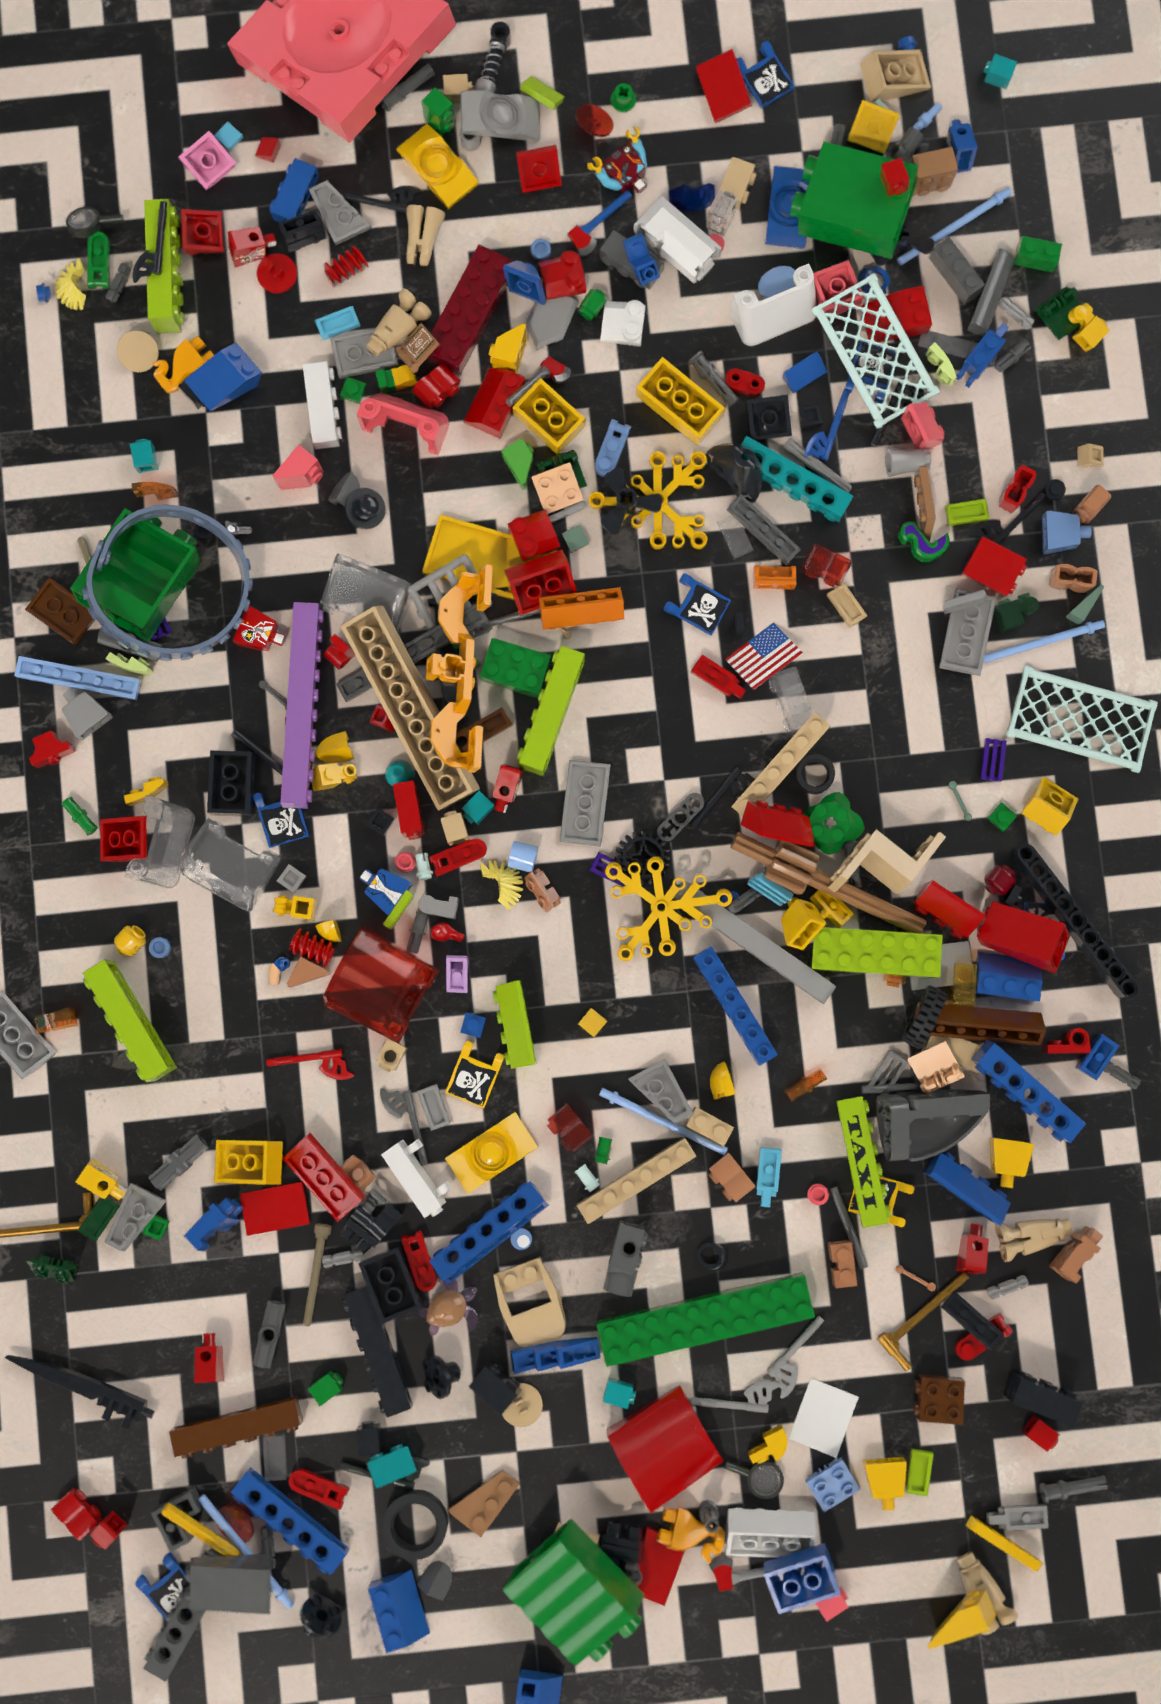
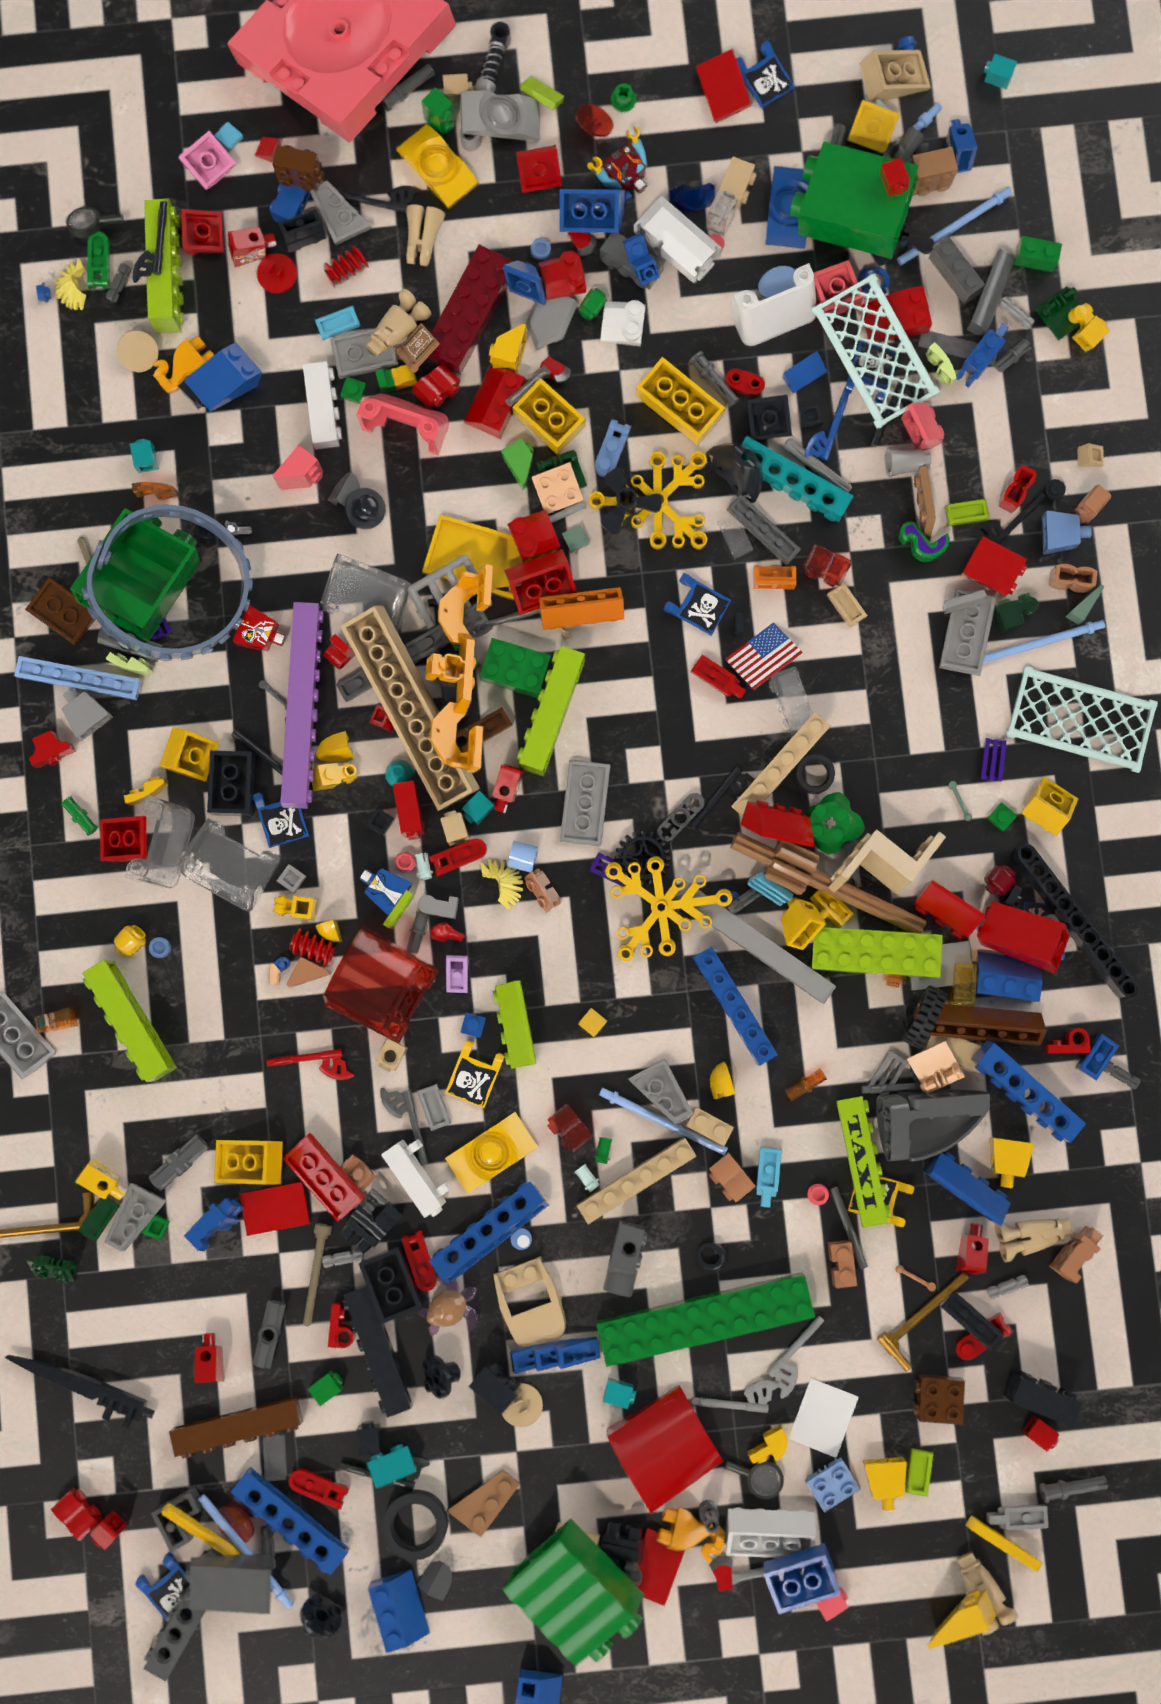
none -> yellow slope [159,727,219,782]
none -> reddish brown brick [272,145,324,191]
none -> red plate [327,1301,356,1348]
none -> blue slope [559,189,625,233]

